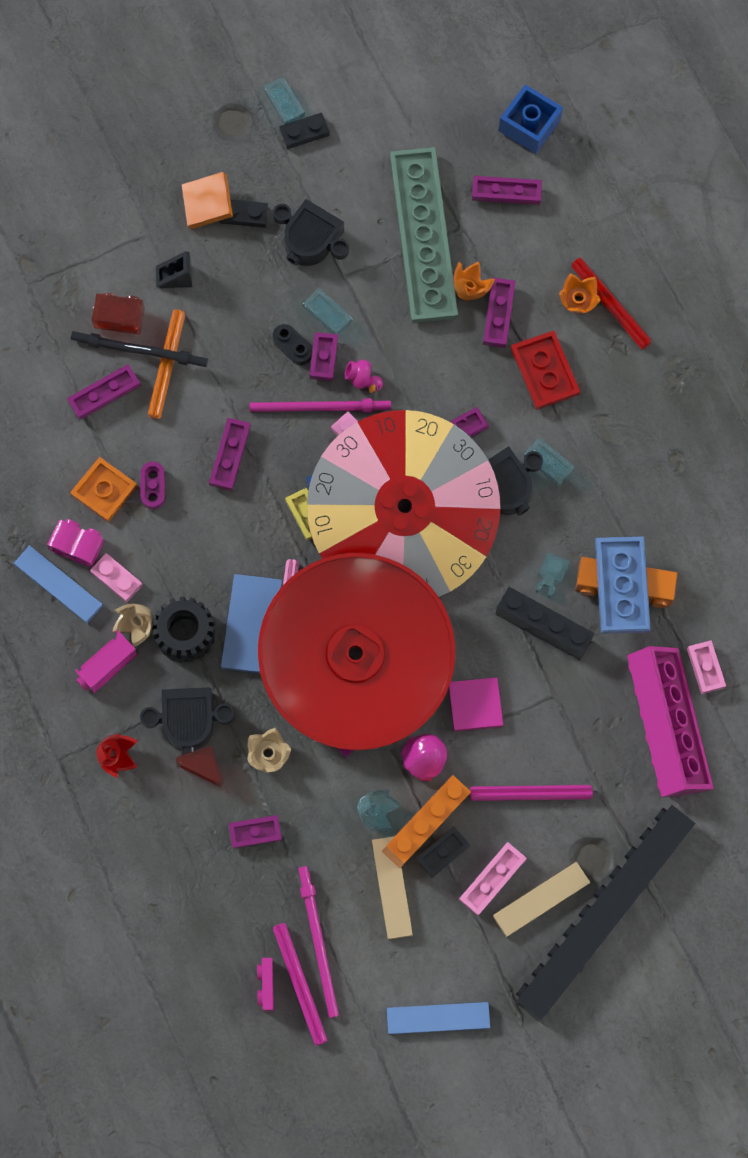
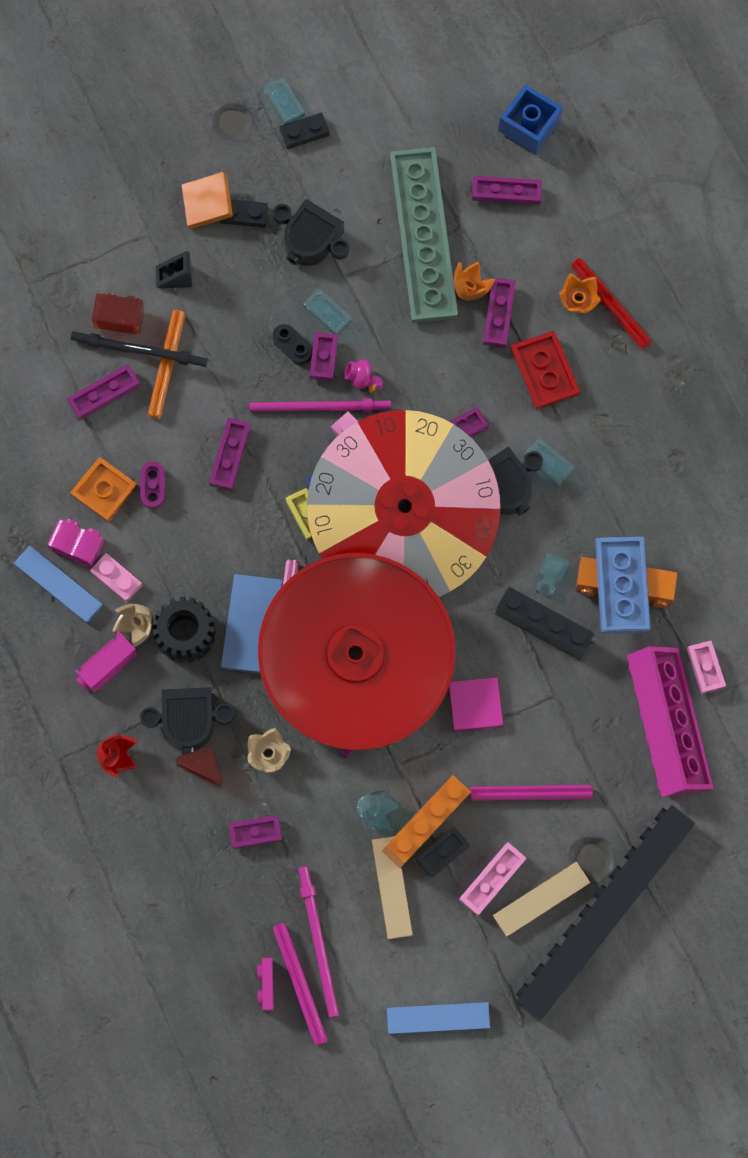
dark pink hair [401,734,447,781] -> none

